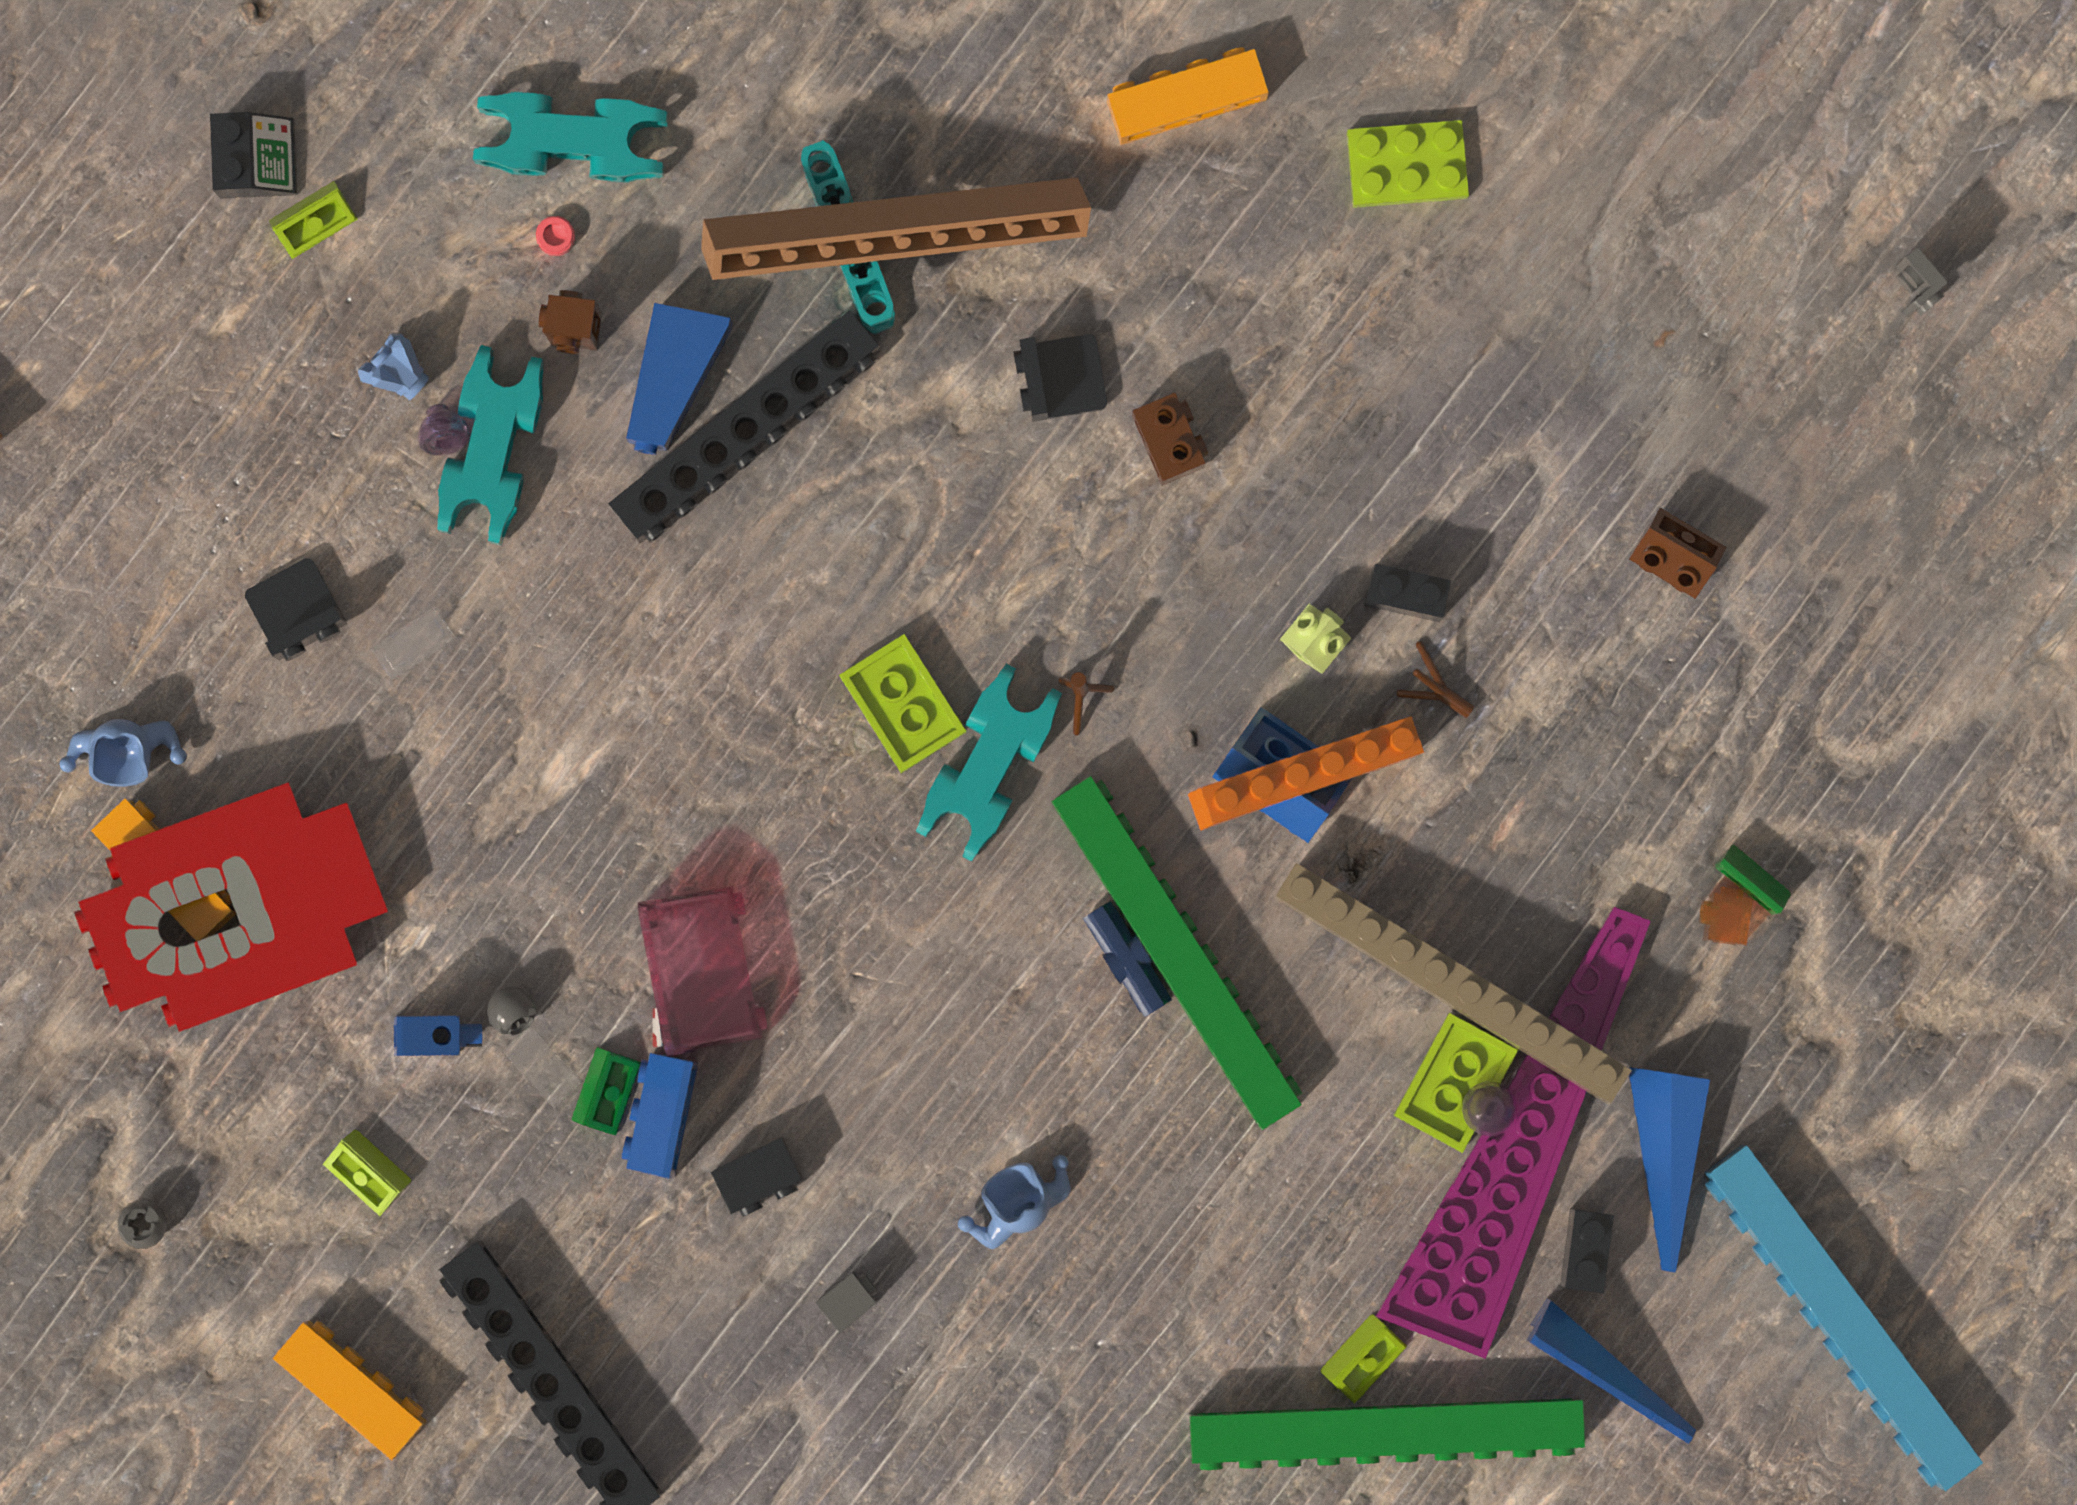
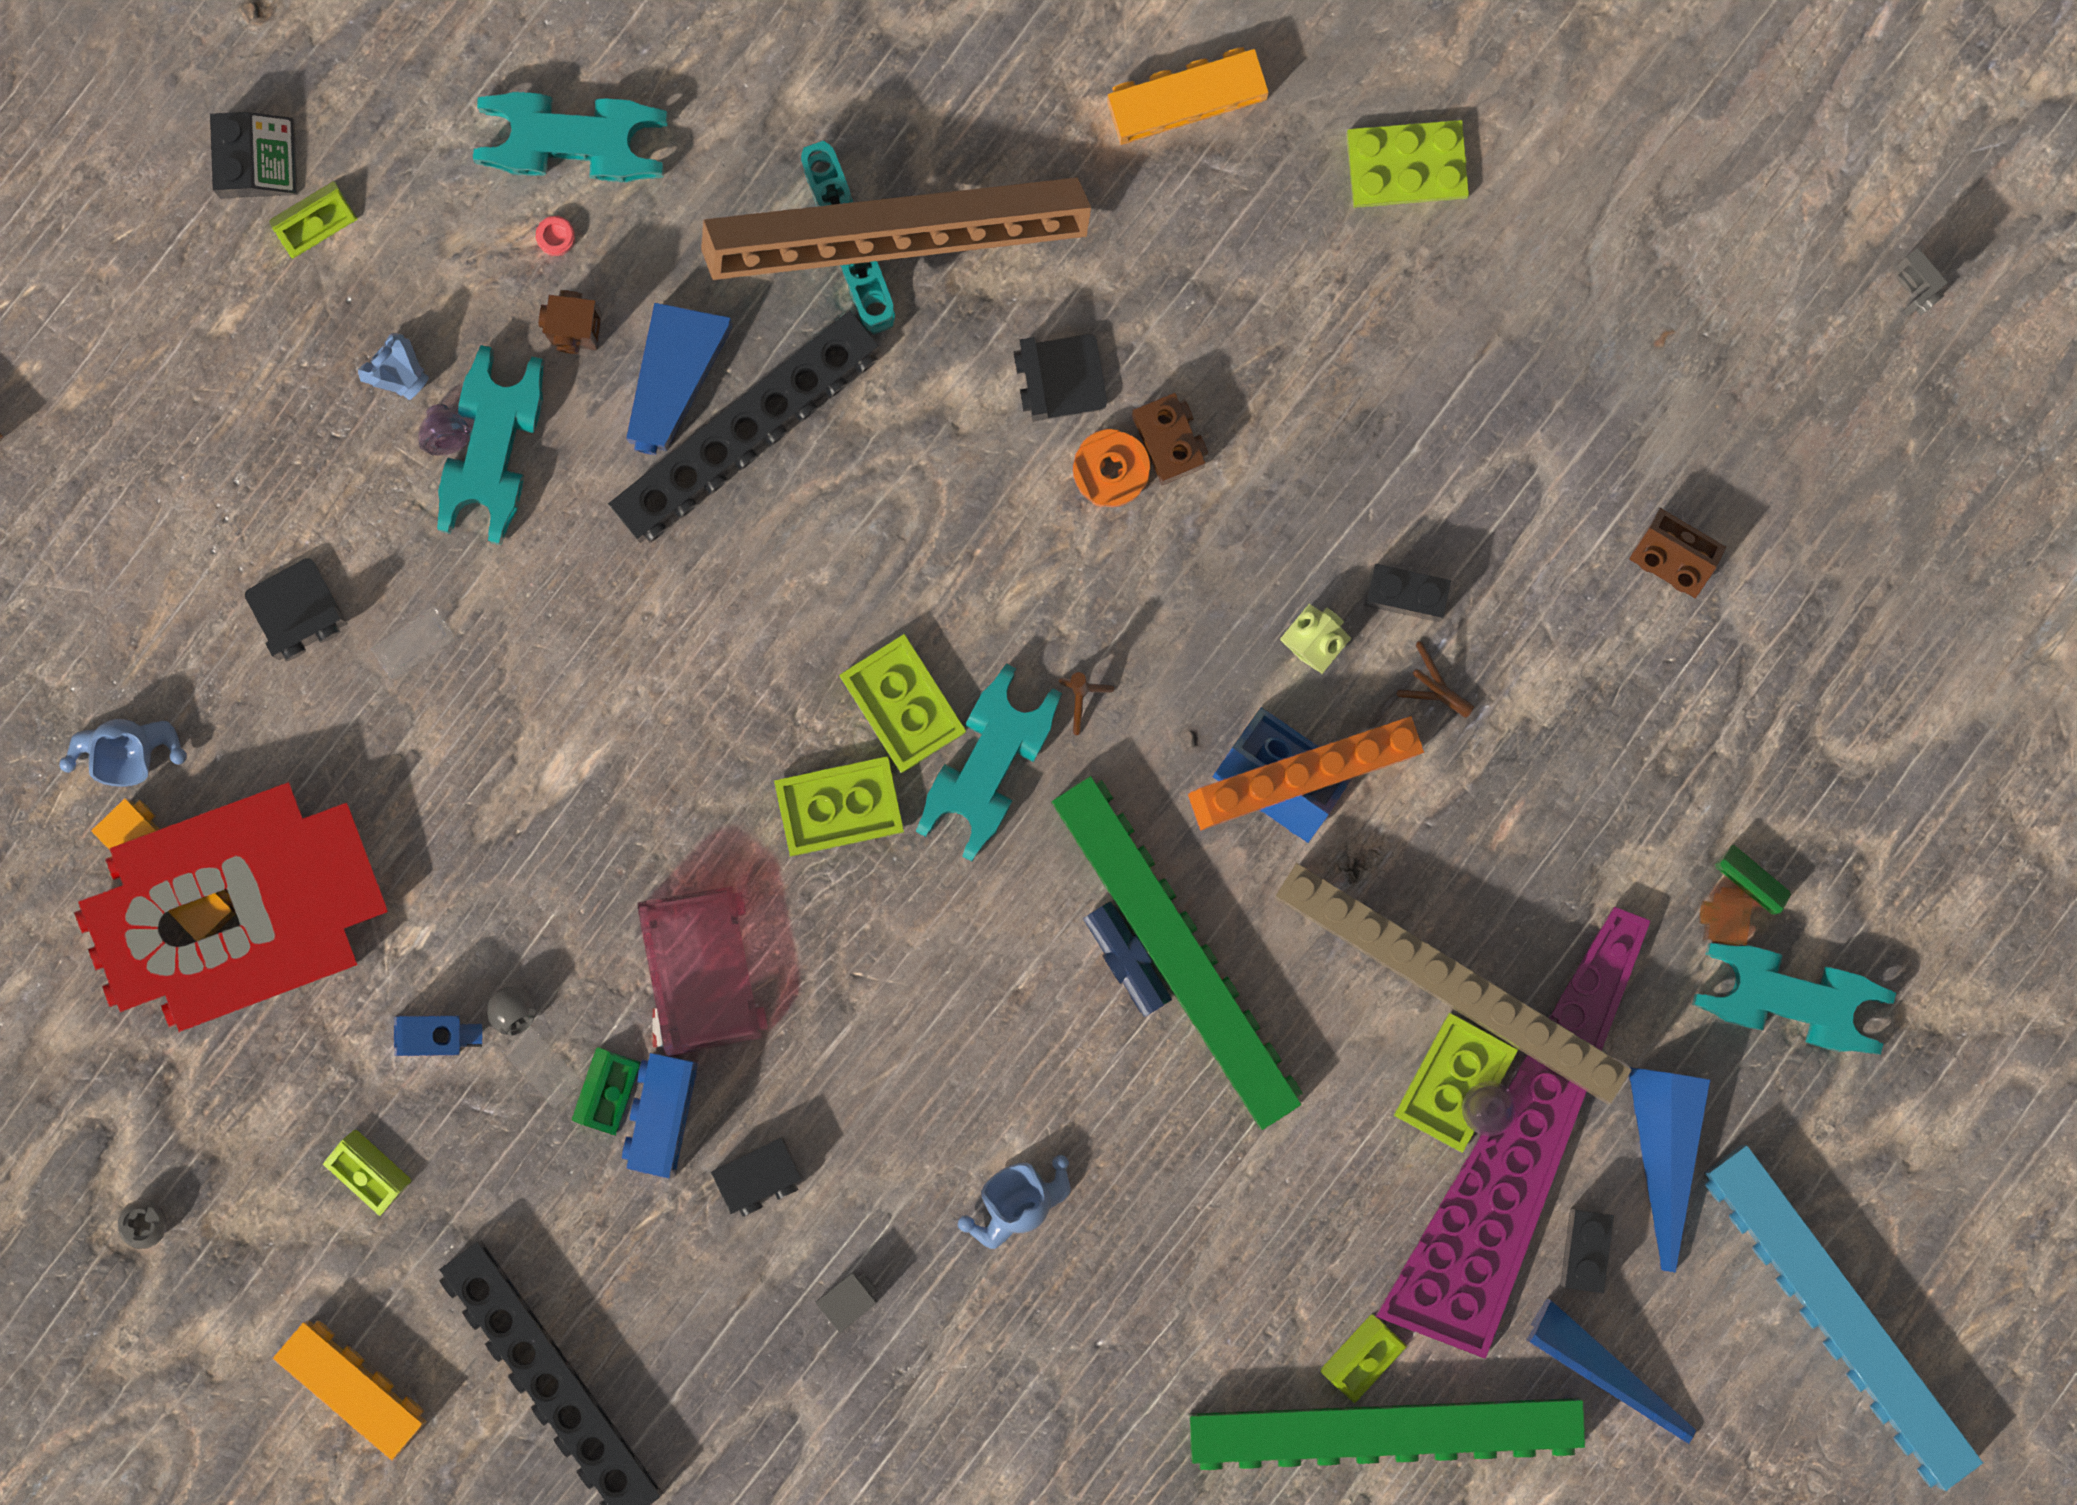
none -> lime plate [774,756,904,857]
none -> orange plate [1073,429,1150,508]
none -> teal piece [1692,943,1896,1055]

